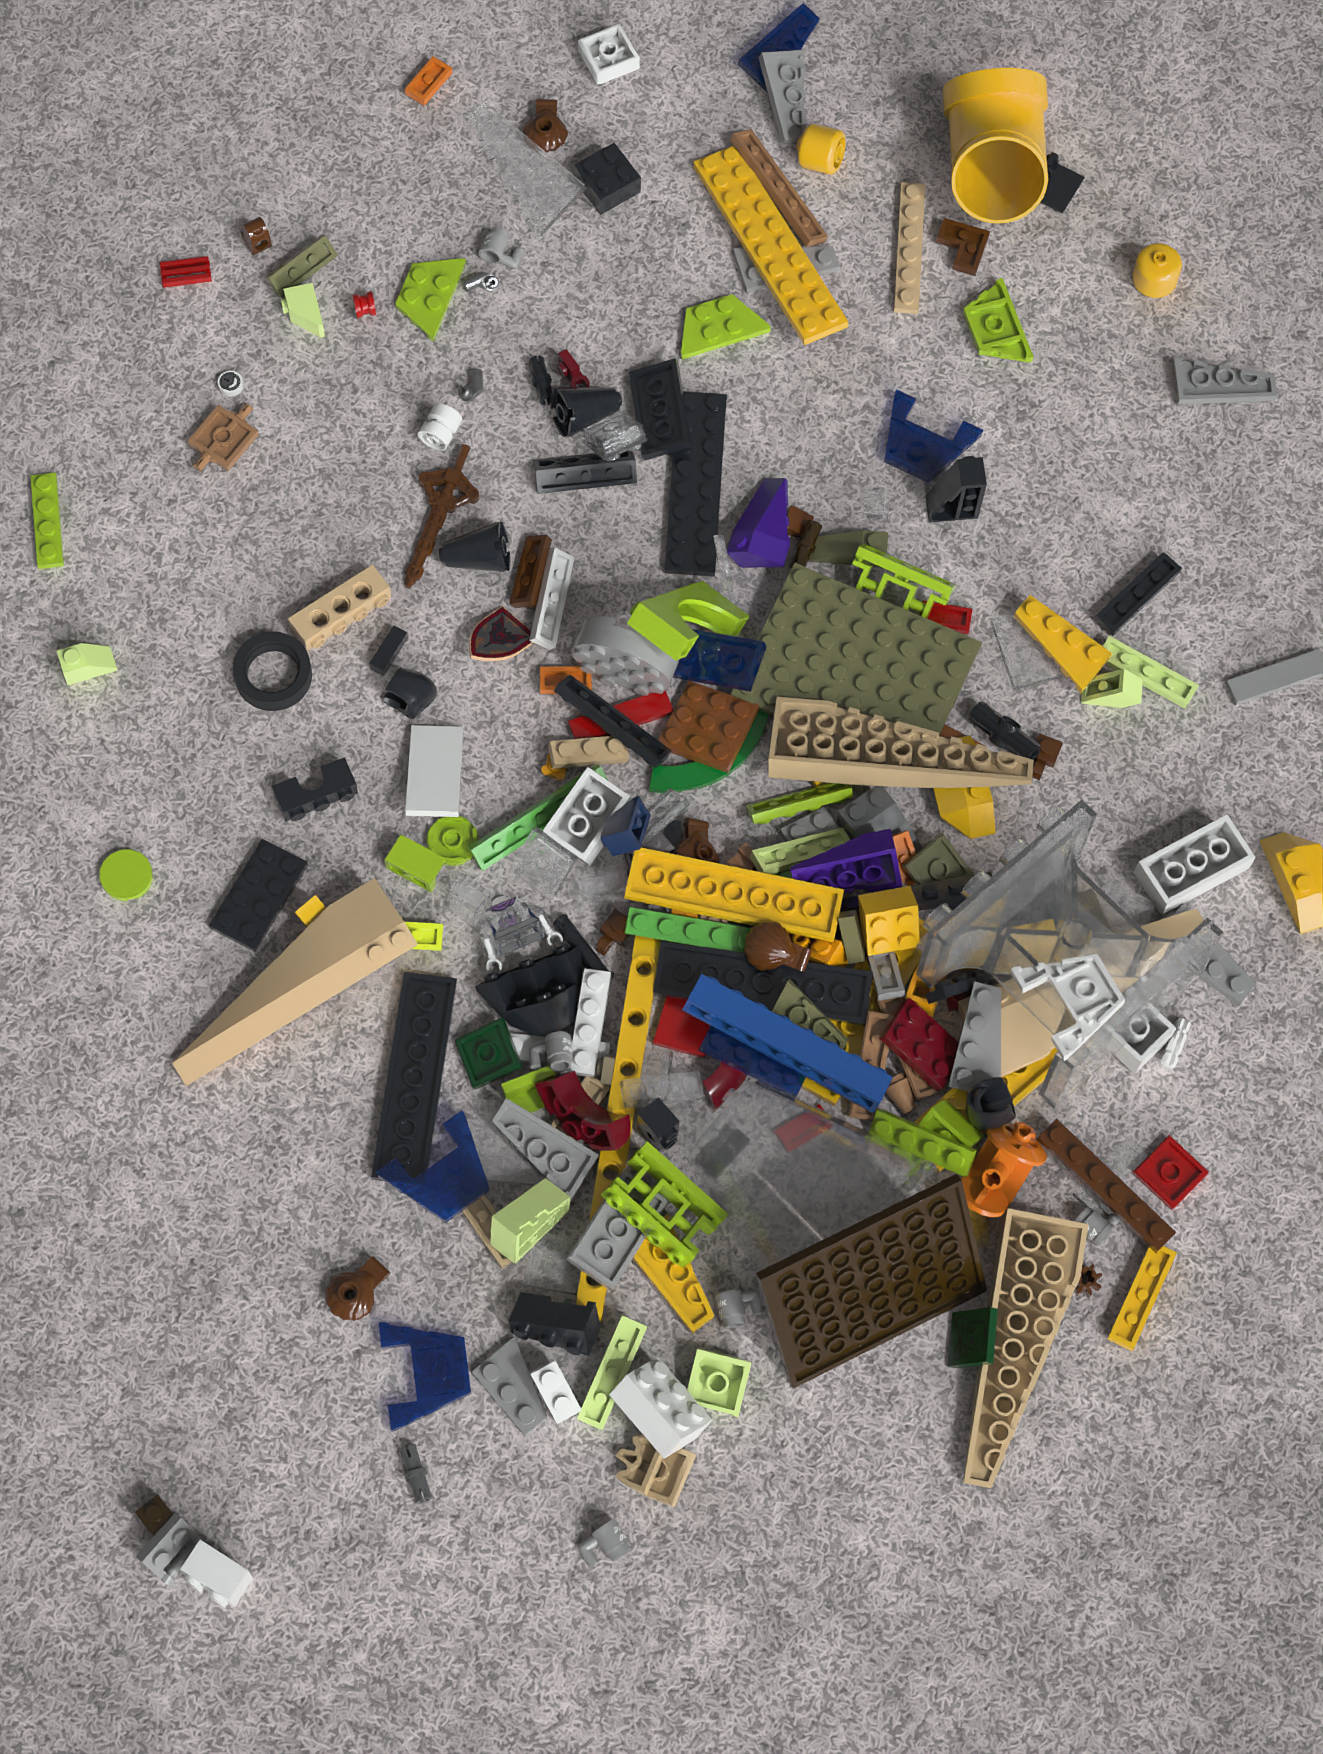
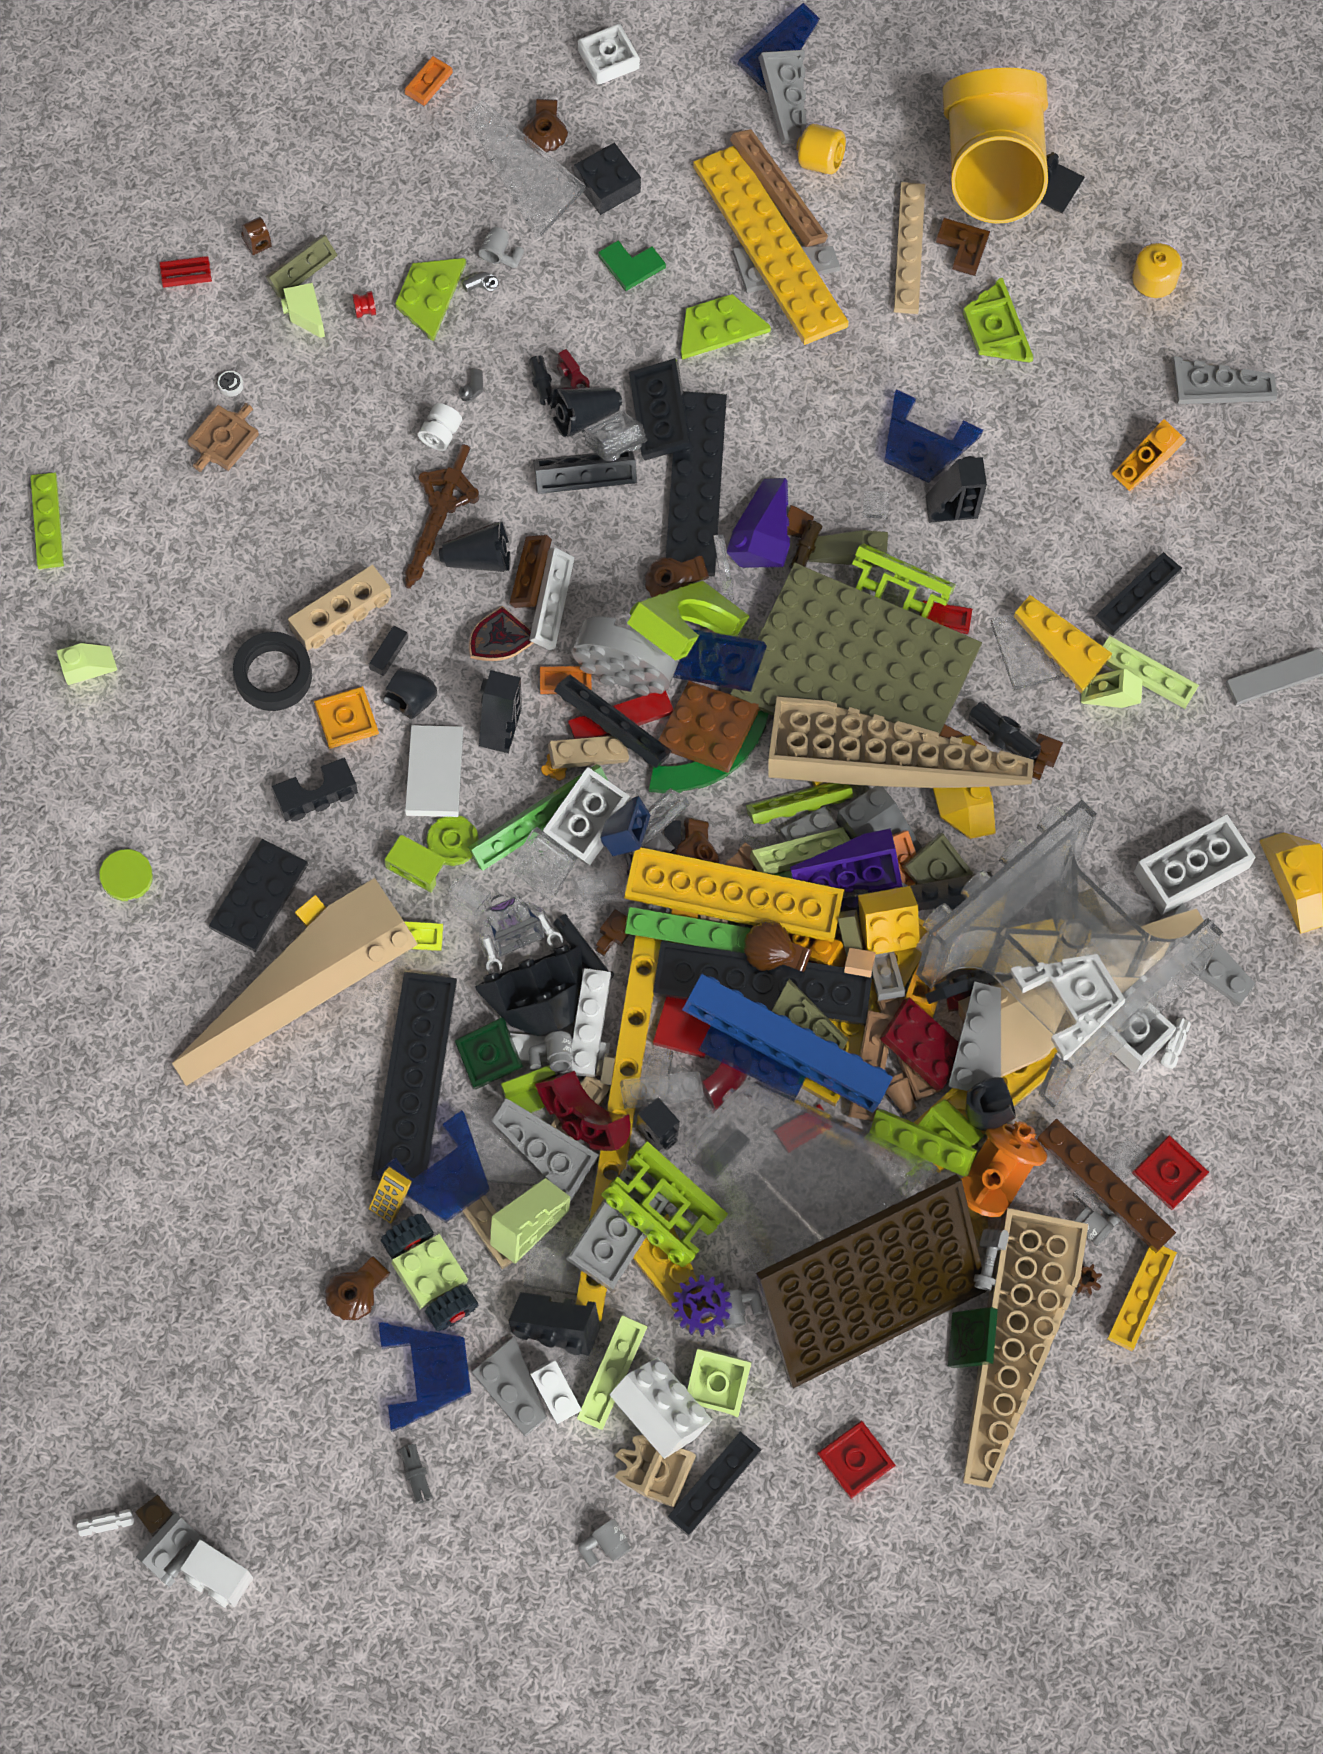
none -> white axle [77,1509,134,1536]
none -> light orange tile [314,686,379,749]
none -> yellow tile [369,1167,412,1224]
none -> plate [380,1214,479,1331]
none -> black wedge [479,670,522,754]
none -> green tile [598,240,666,291]
none -> reddish brown animal [645,556,709,598]
none -> black plate [667,1431,762,1537]
none -> dark purple gear [672,1275,732,1337]
none -> red tile [817,1420,896,1499]
none -> light nougat tile [844,948,876,978]
none -> light grey hinge [973,1229,1009,1291]
none -> light orange slope [1112,419,1186,491]

